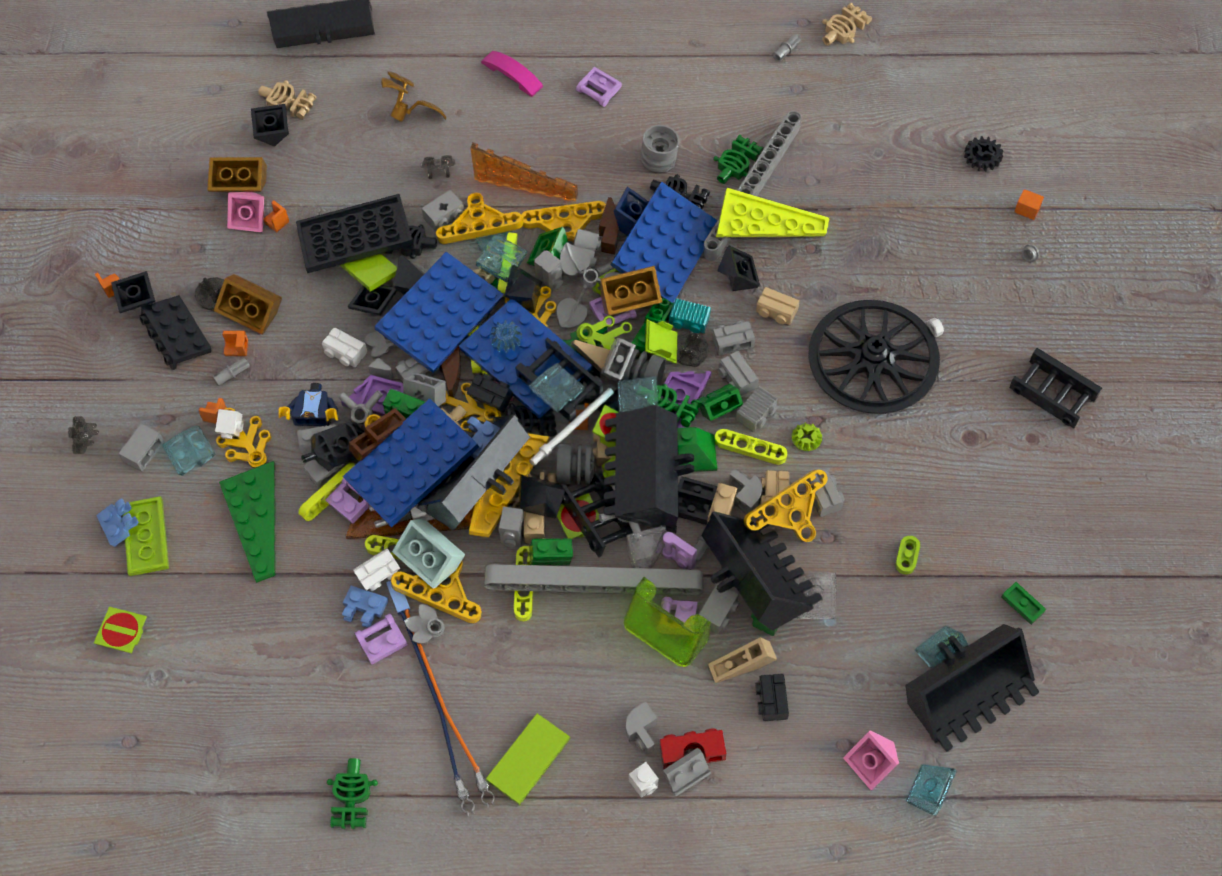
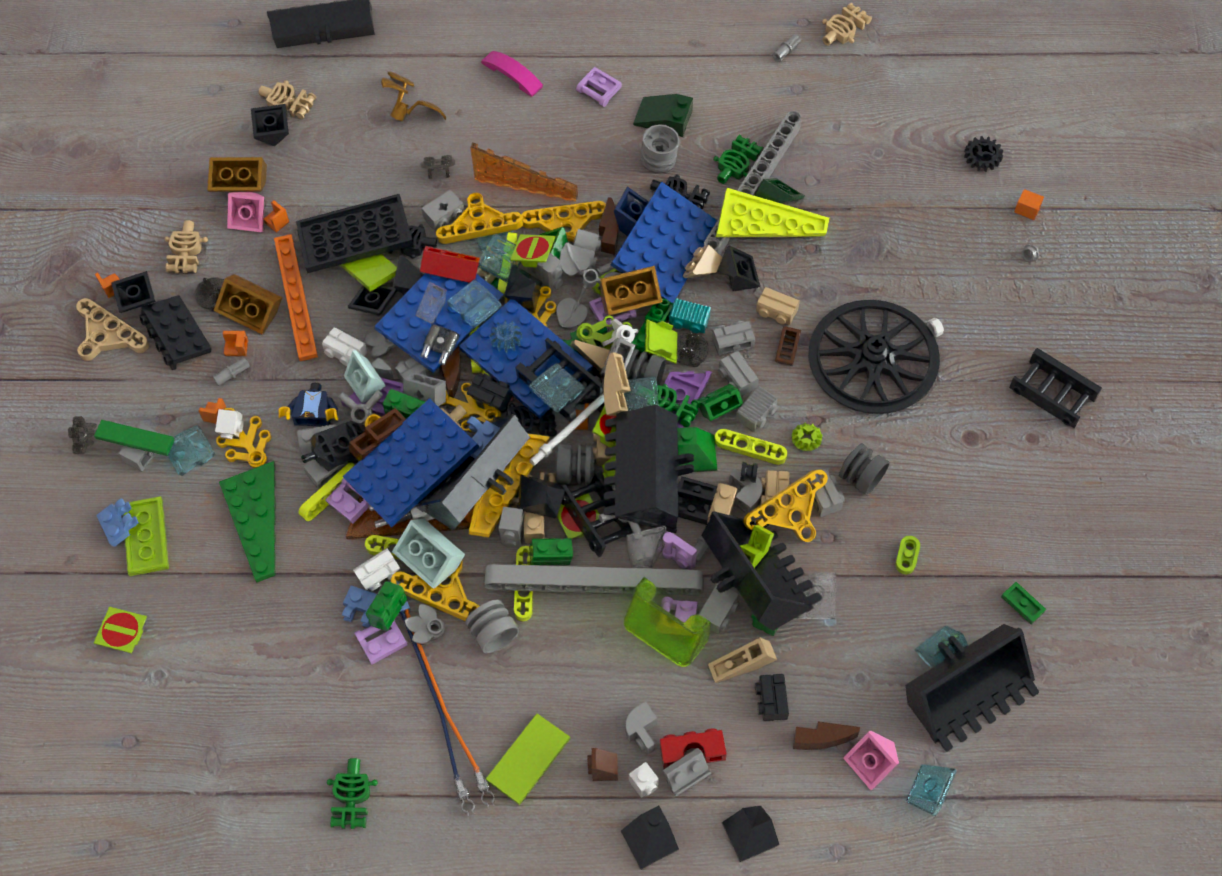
none -> tan beam [76,298,149,361]
none -> green tile [94,419,175,456]
none -> tan torso [165,220,208,274]
none -> orange plate [274,234,318,361]
none -> light aqua slope [344,350,386,403]
none -> green brick [365,581,407,631]
none -> clear slope [415,282,447,324]
none -> red panel [420,246,480,283]
none -> clear smoke piece [421,324,459,365]
none -> clear light blue slope [447,279,502,328]
none -> light grey wheel [465,600,519,653]
none -> piece [510,234,555,268]
none -> reddish brown slope [587,748,618,781]
none -> white brick [602,319,638,346]
none -> tan slope [604,352,631,416]
none -> black slope [621,805,679,869]
none -> dark green slope [633,94,693,137]
none -> tan slope [683,245,722,278]
none -> black slope [722,805,779,862]
none -> black wheel [740,462,758,483]
none -> lime slope [740,525,774,568]
none -> dark green slope [755,178,805,204]
none -> reddish brown slope [775,326,801,366]
none -> reddish brown slope [793,721,860,750]
none -> dark grey wheel [839,443,890,495]

